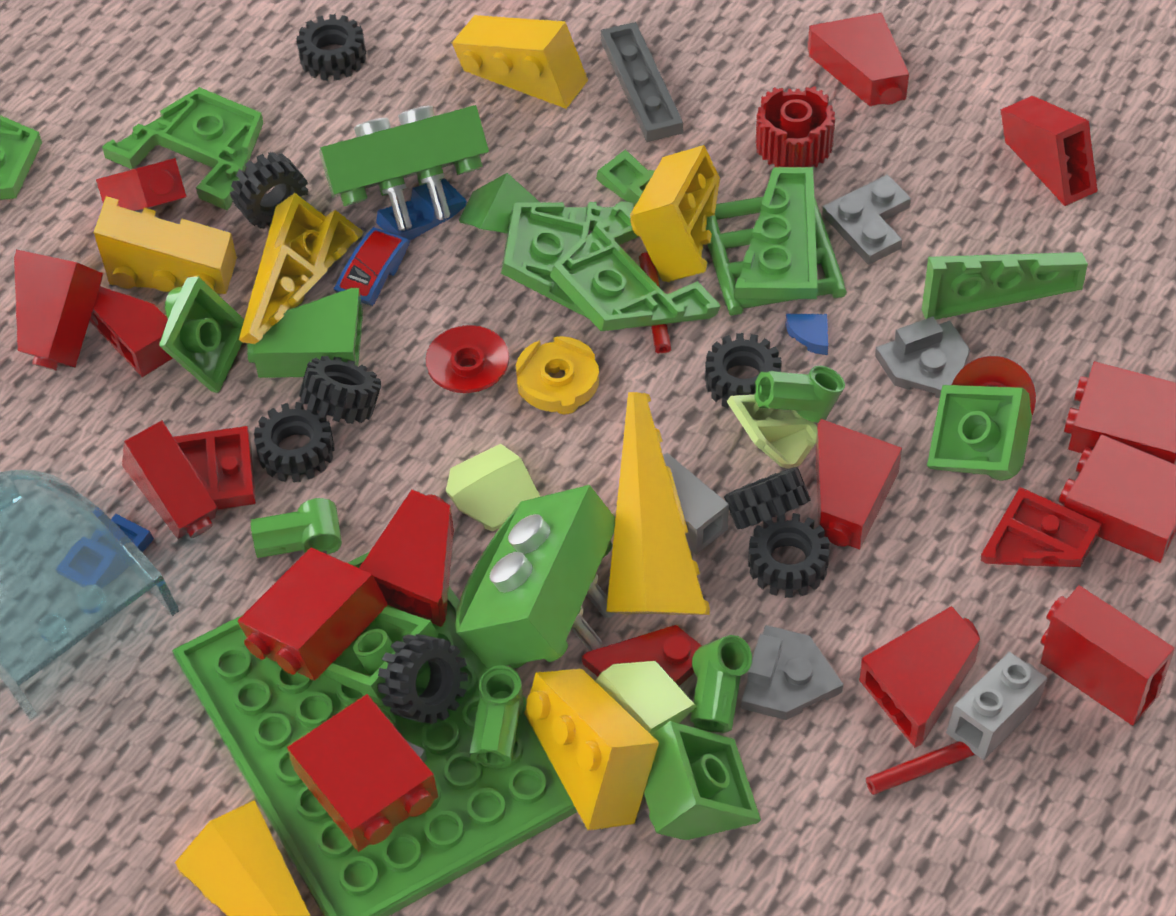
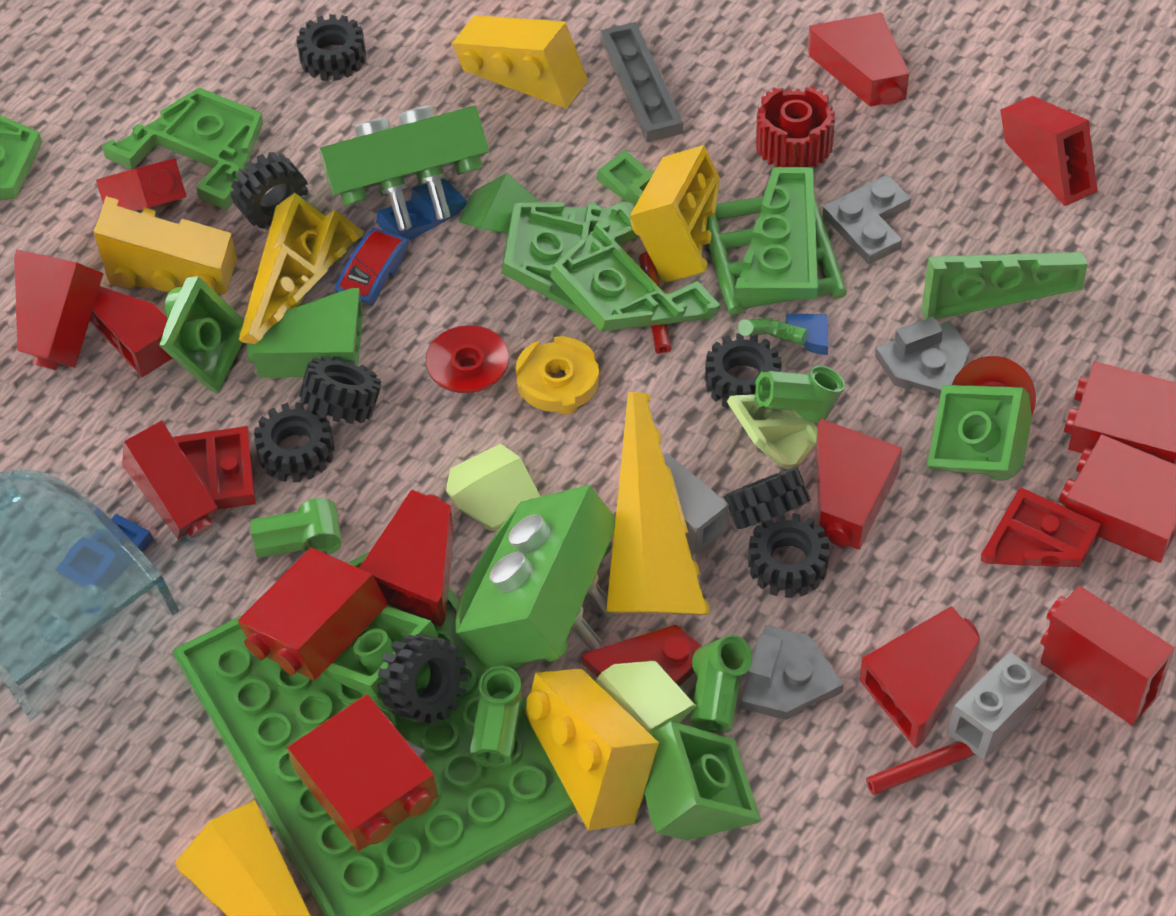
none -> bright green hose [738,318,808,345]

